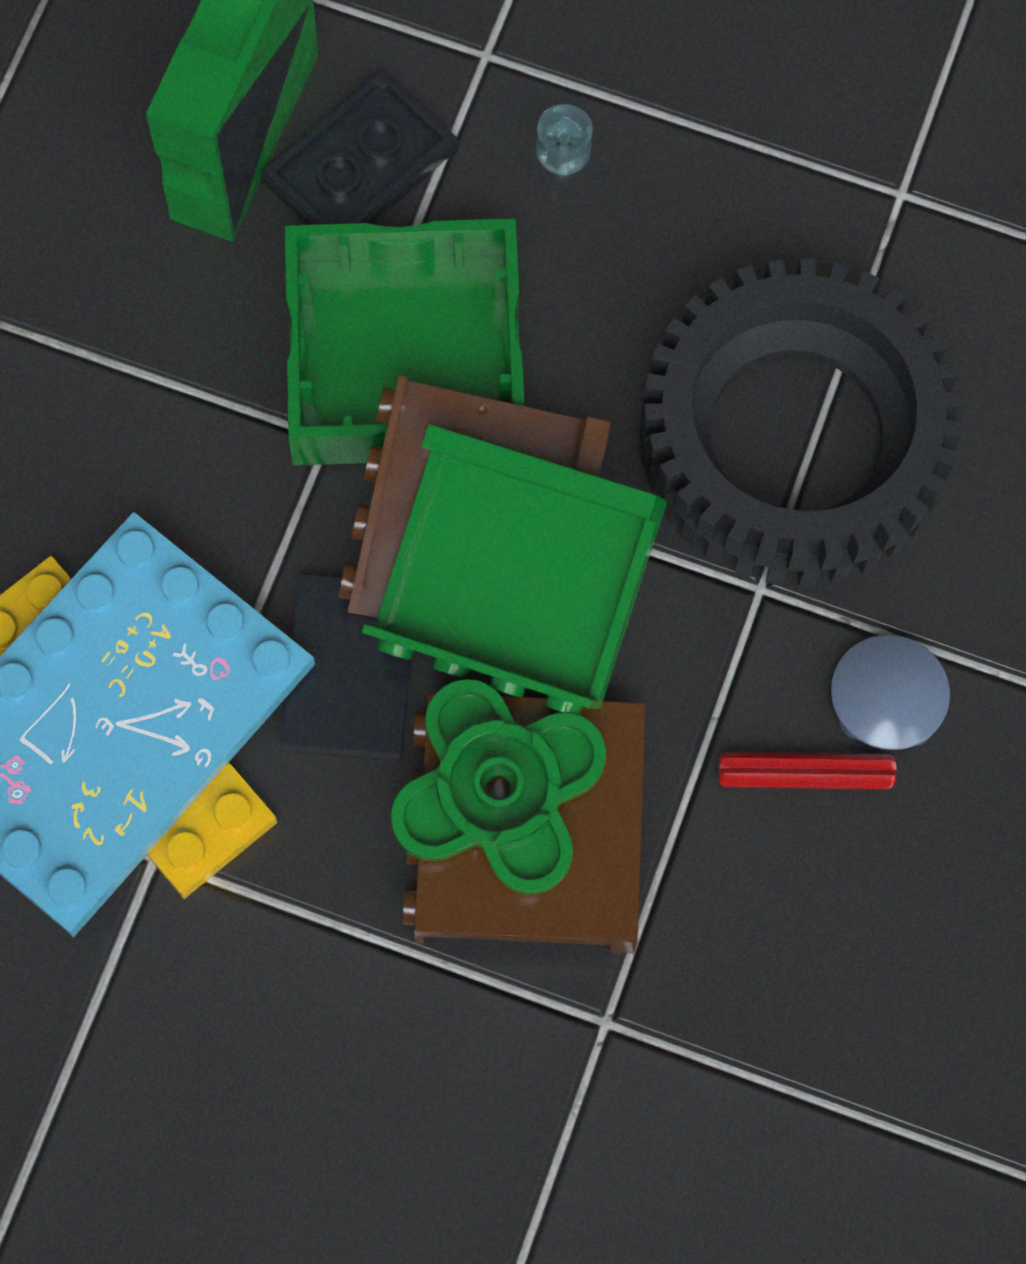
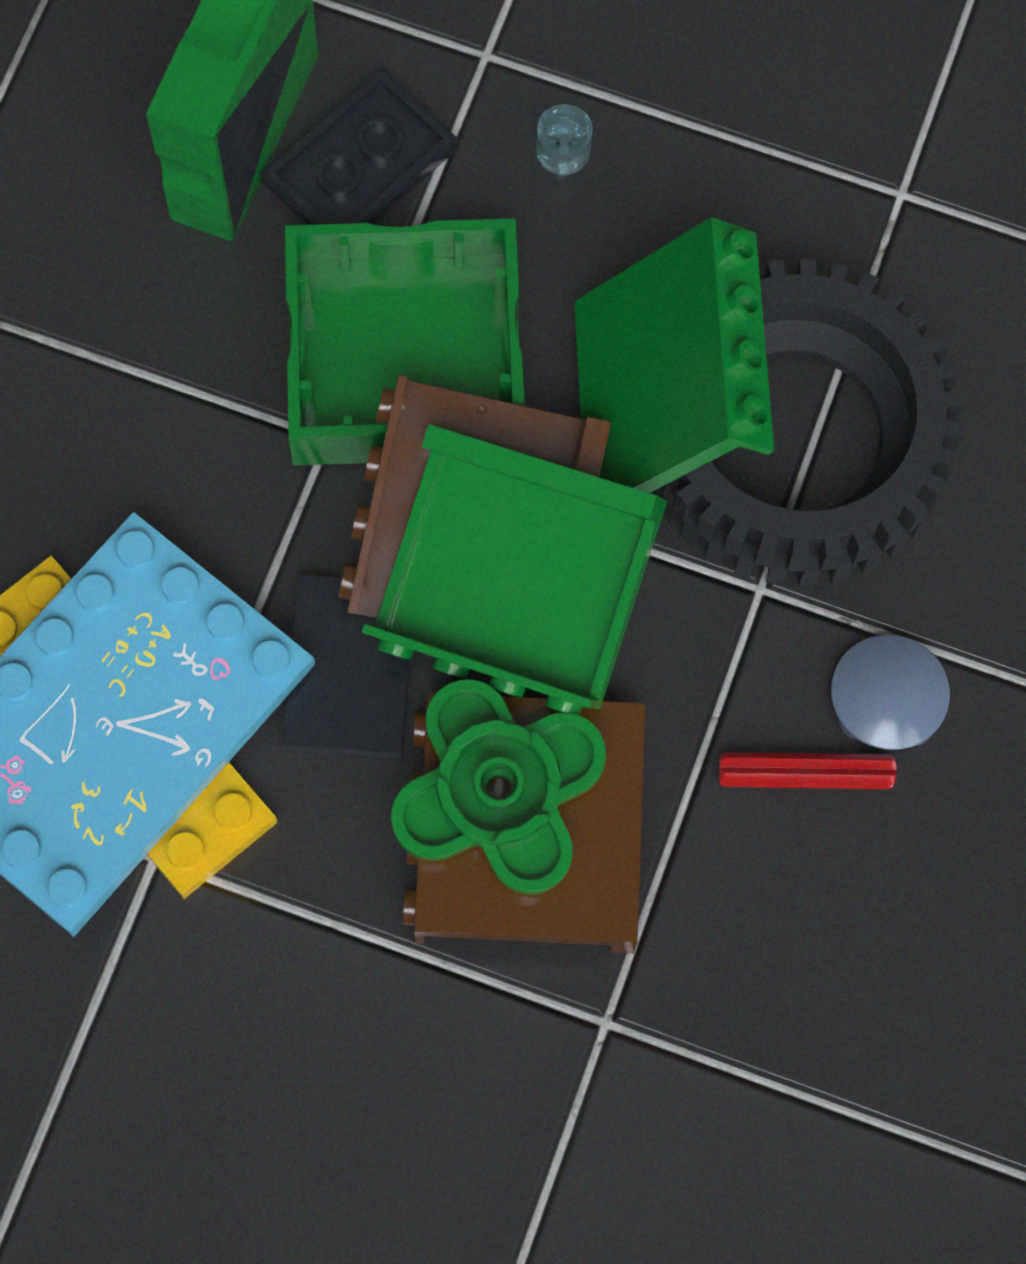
none -> green panel [574,217,774,493]

